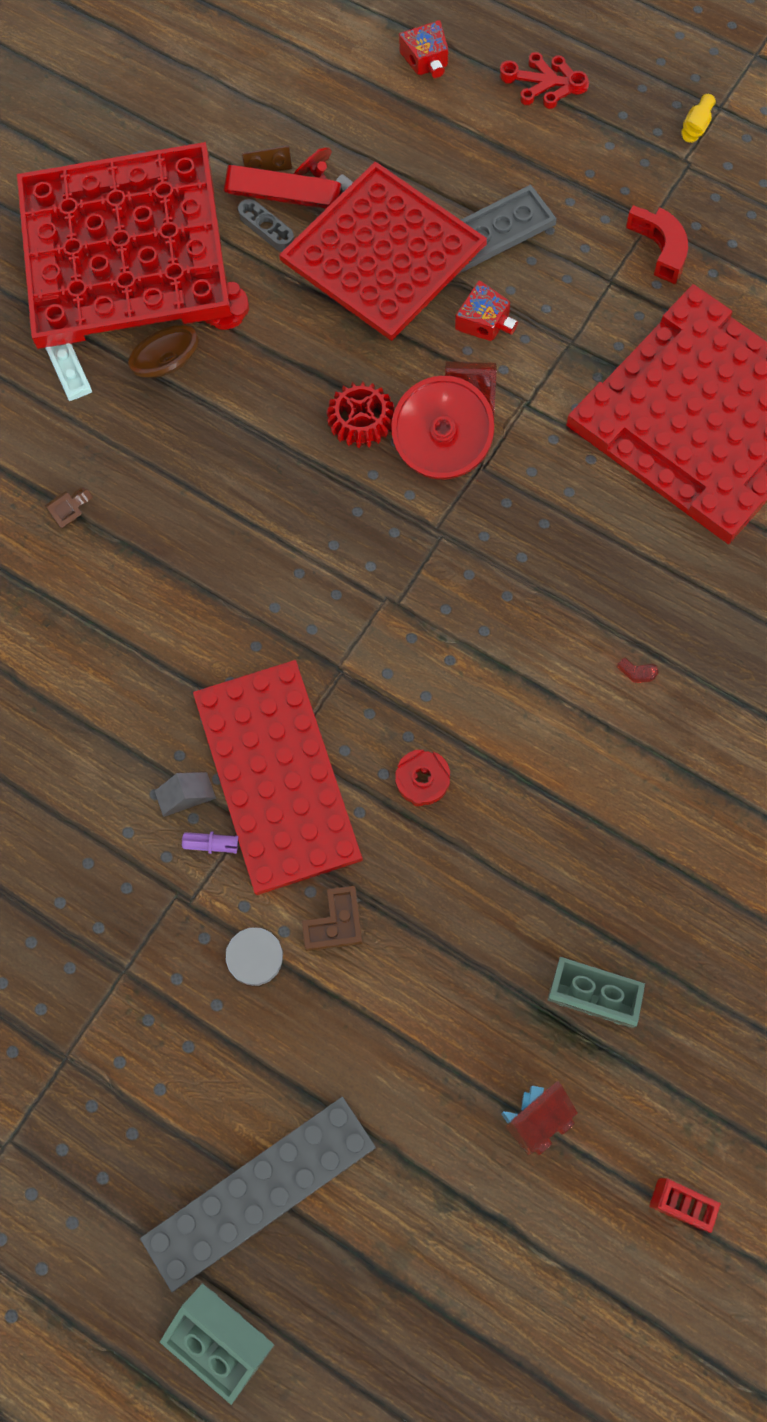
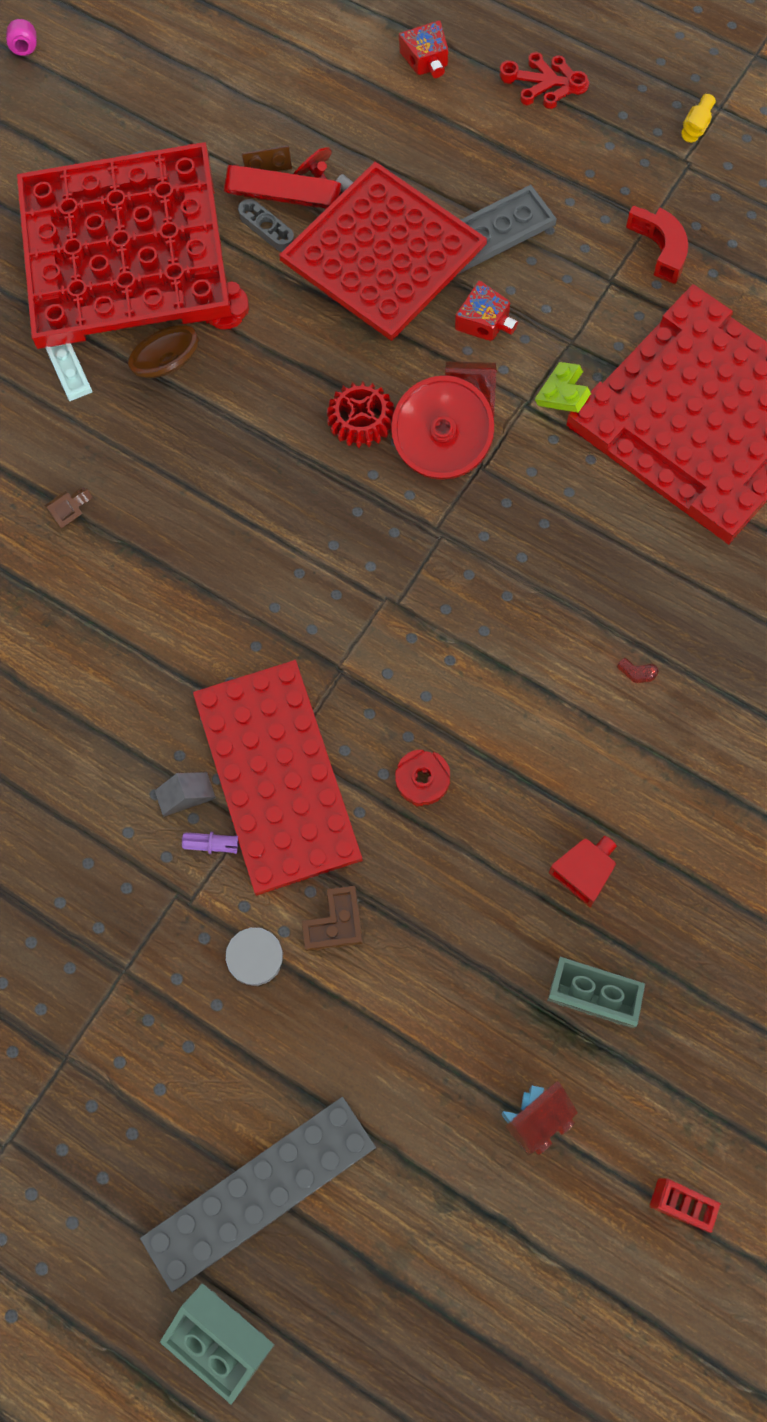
none -> dark pink head [6,19,37,56]
none -> lime plate [535,362,591,413]
none -> red torso [549,836,617,908]

